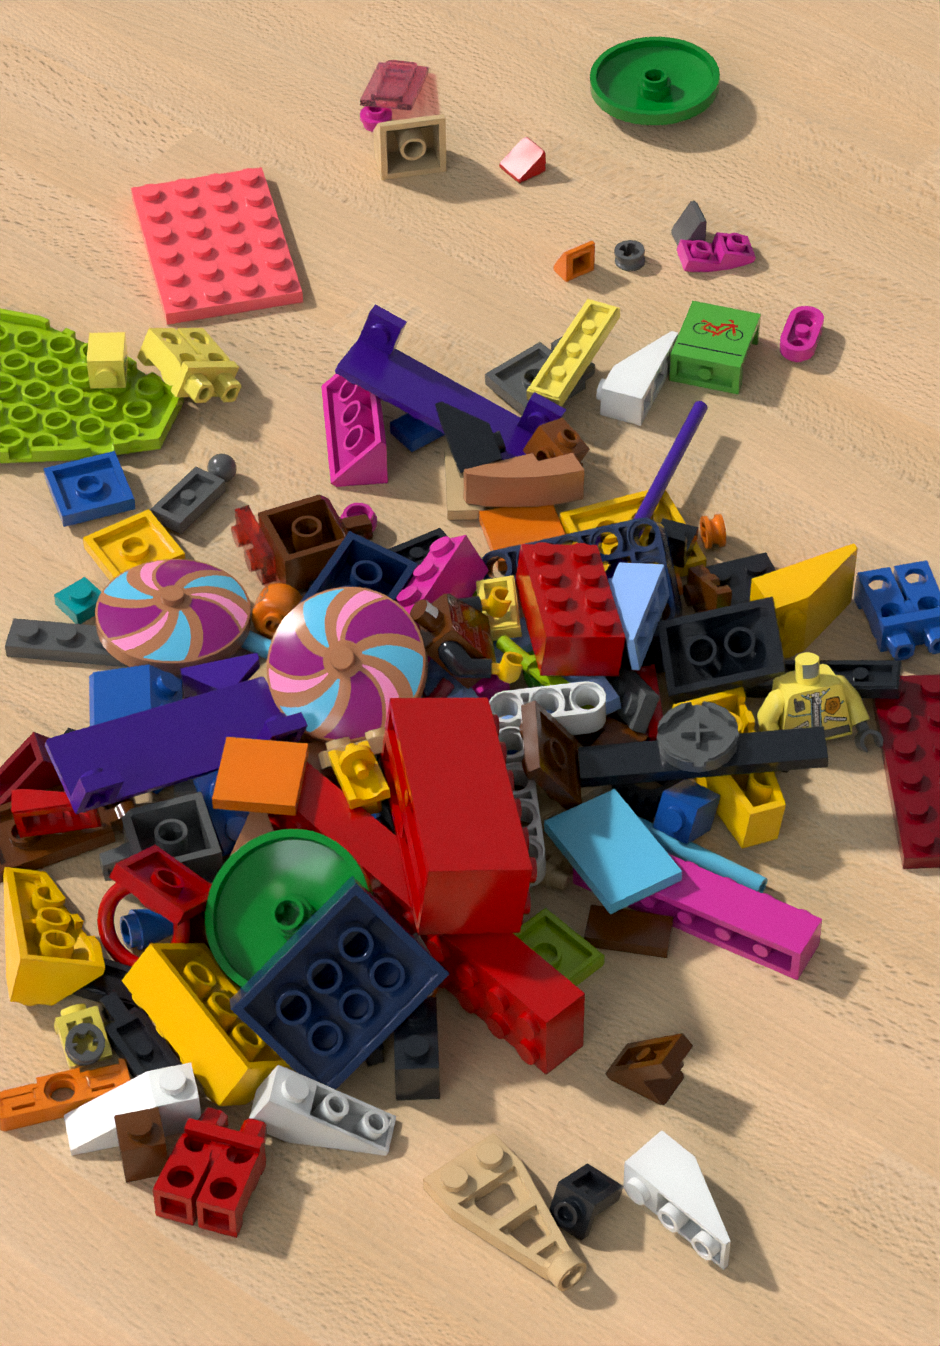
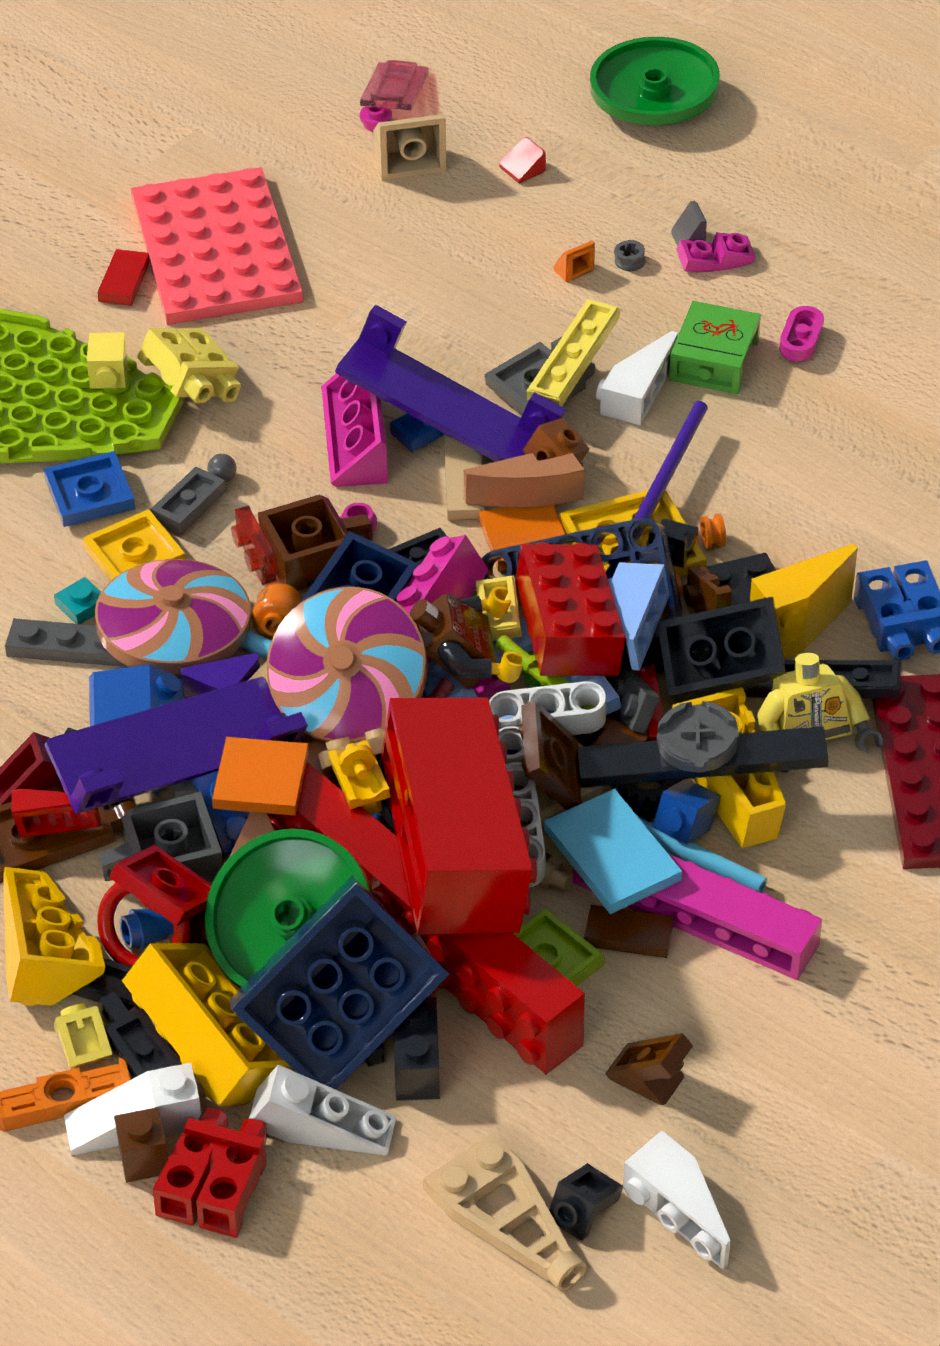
dark grey bush [65,1023,105,1066] -> none
black slope [435,401,507,478] -> none
none -> red tile [97,249,150,306]

